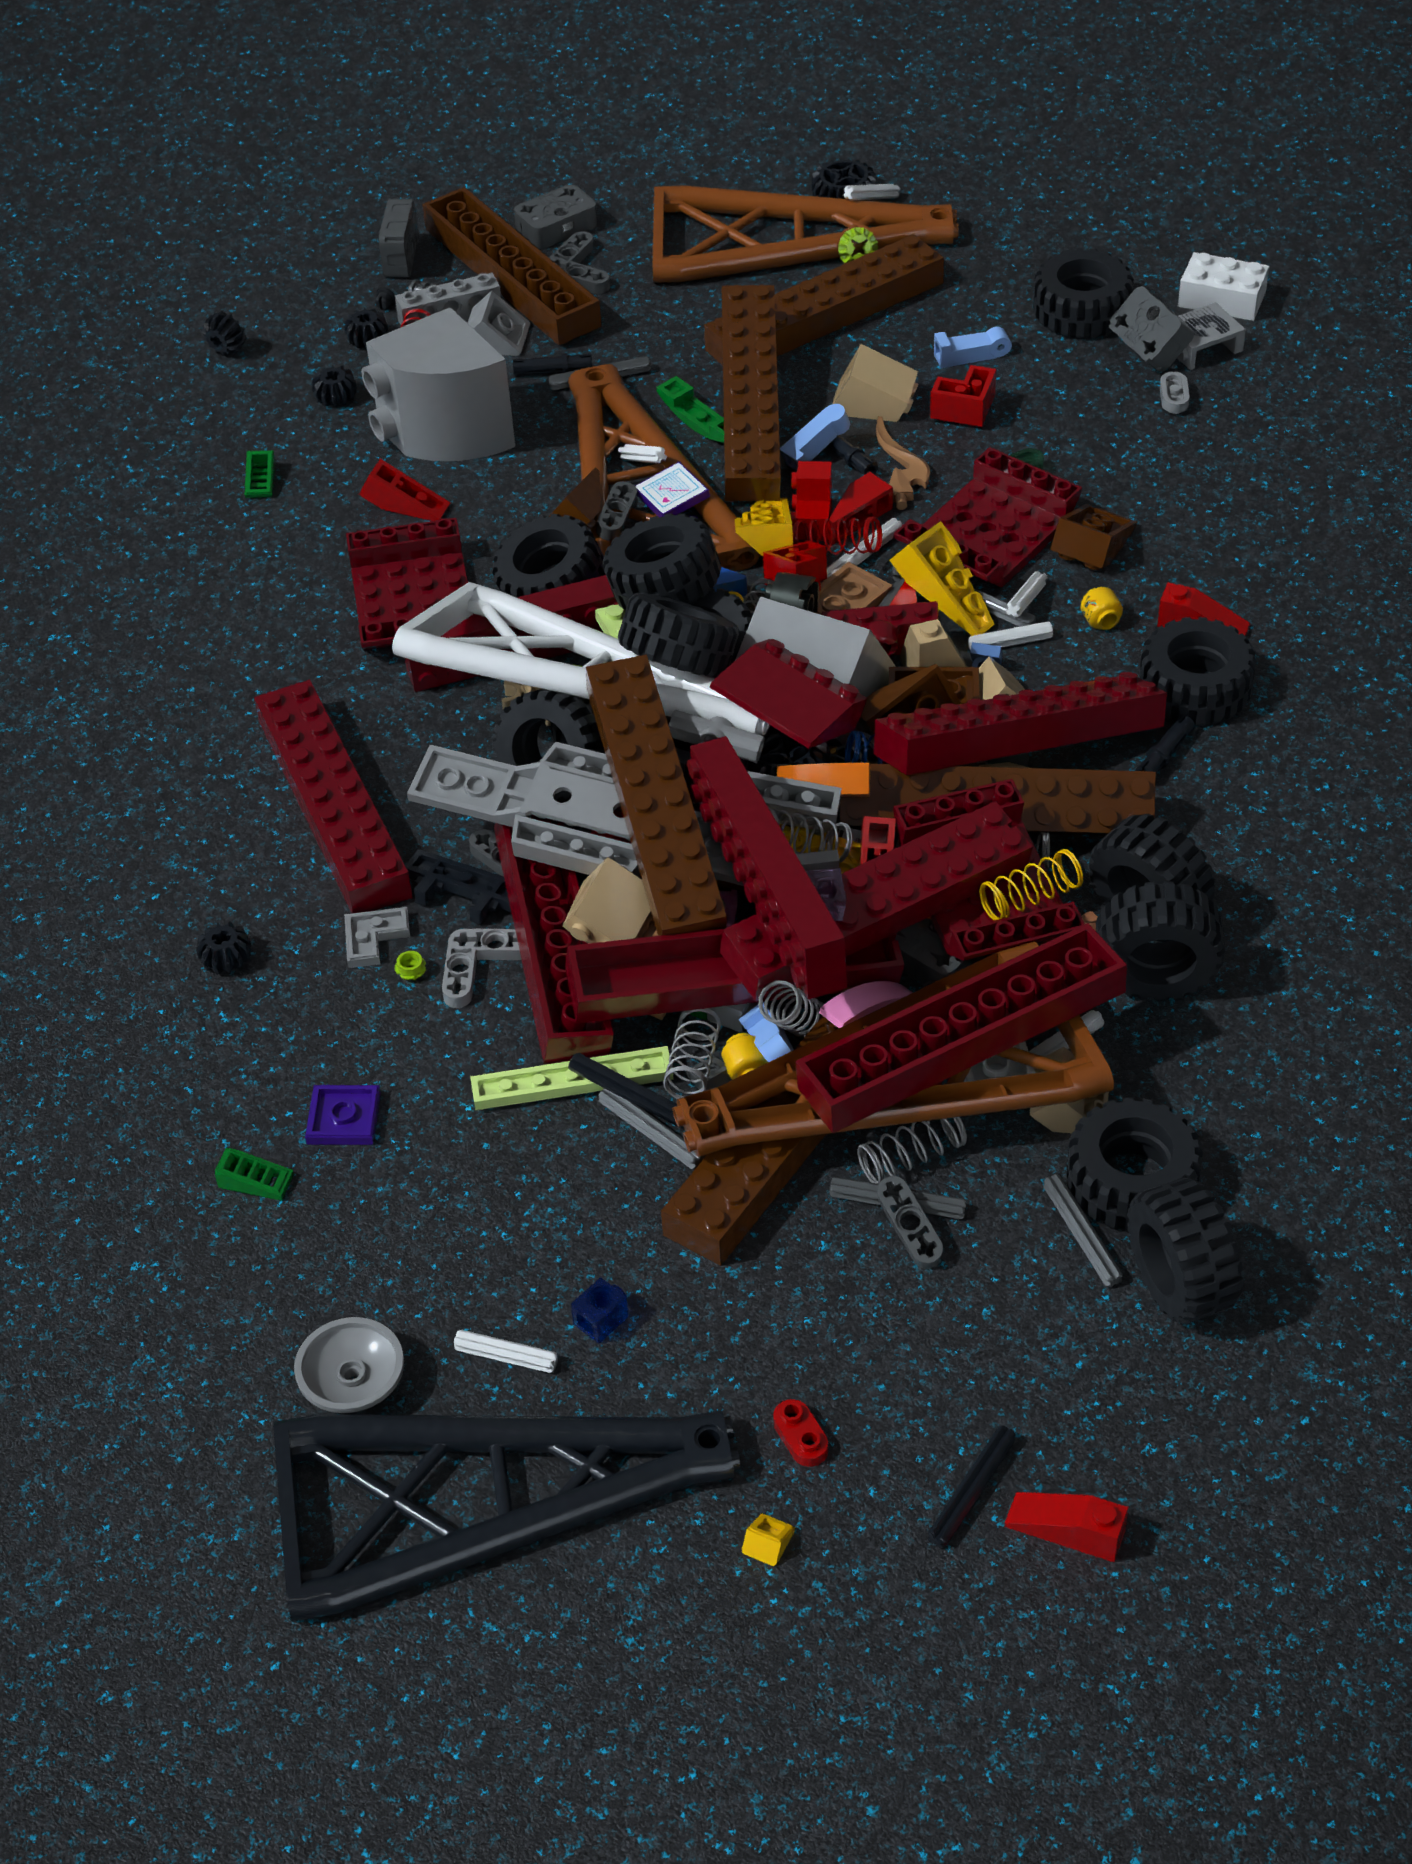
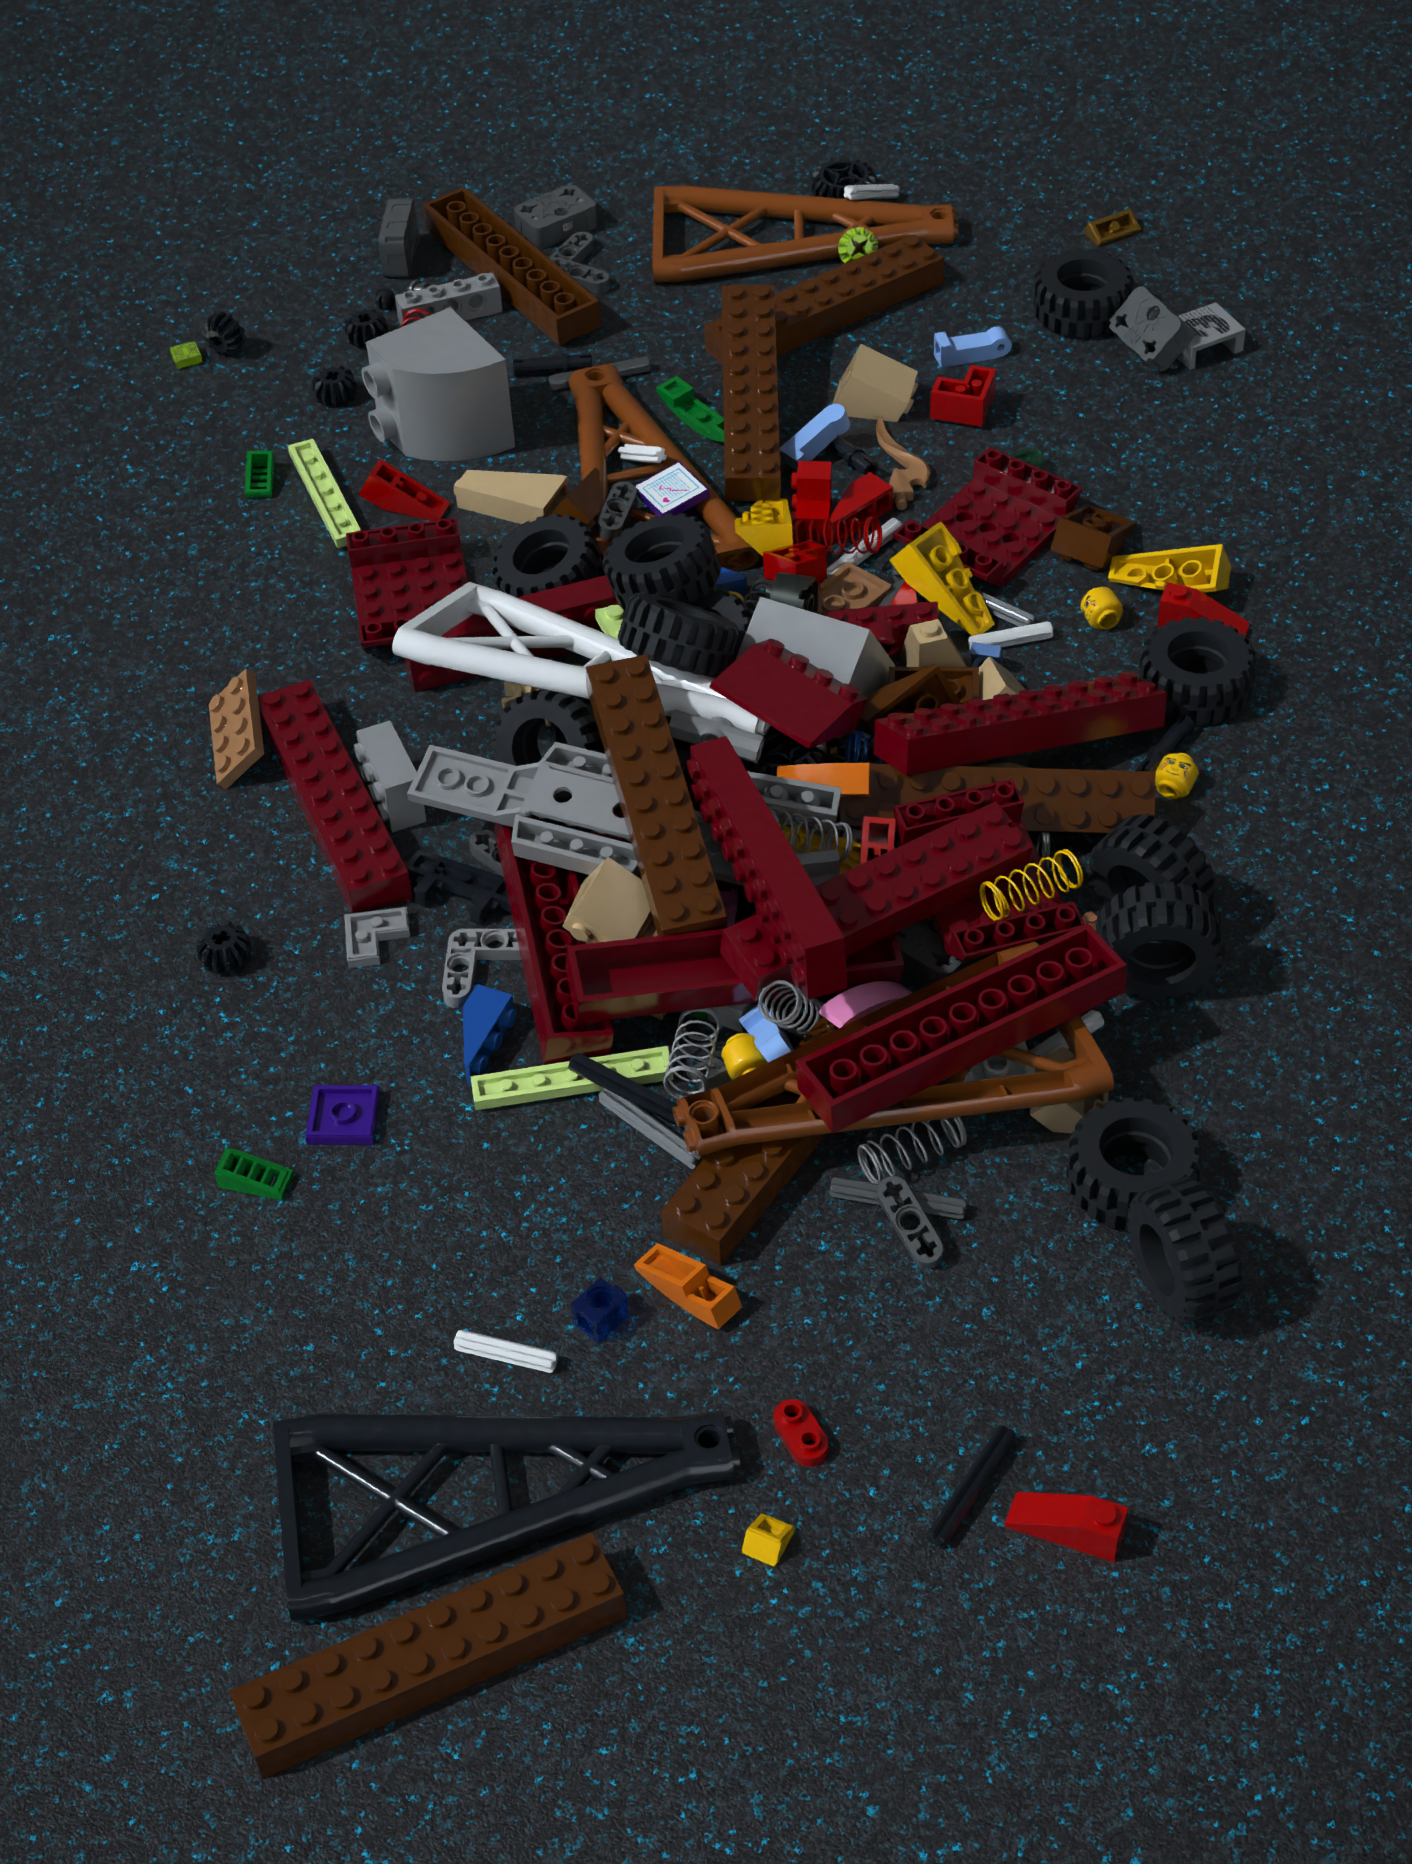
light grey dish [294,1317,404,1413] -> none
lime plate [395,951,426,980] -> none
light grey slope [468,291,530,356] -> none
clear purple brick [807,868,846,921] -> none
white axle [1006,571,1047,618] -> none
dark grey axle [1044,1174,1123,1287] -> none
light grey plate [1160,372,1190,414] -> none
white brick [1178,252,1269,321] -> none
none -> lime tile [170,341,202,369]
none -> medium nougat plate [209,669,264,789]
none -> reddish brown brick [229,1532,627,1779]
none -> yellowish green plate [288,439,361,548]
none -> light grey brick [354,720,427,832]
none -> tan slope [454,470,569,524]
none -> blue slope [463,984,517,1086]
none -> orange slope [634,1243,742,1330]
none -> pearl gold slope [1083,208,1141,246]
none -> yellow wedge [1108,544,1231,593]
none -> yellow head [1155,753,1199,799]

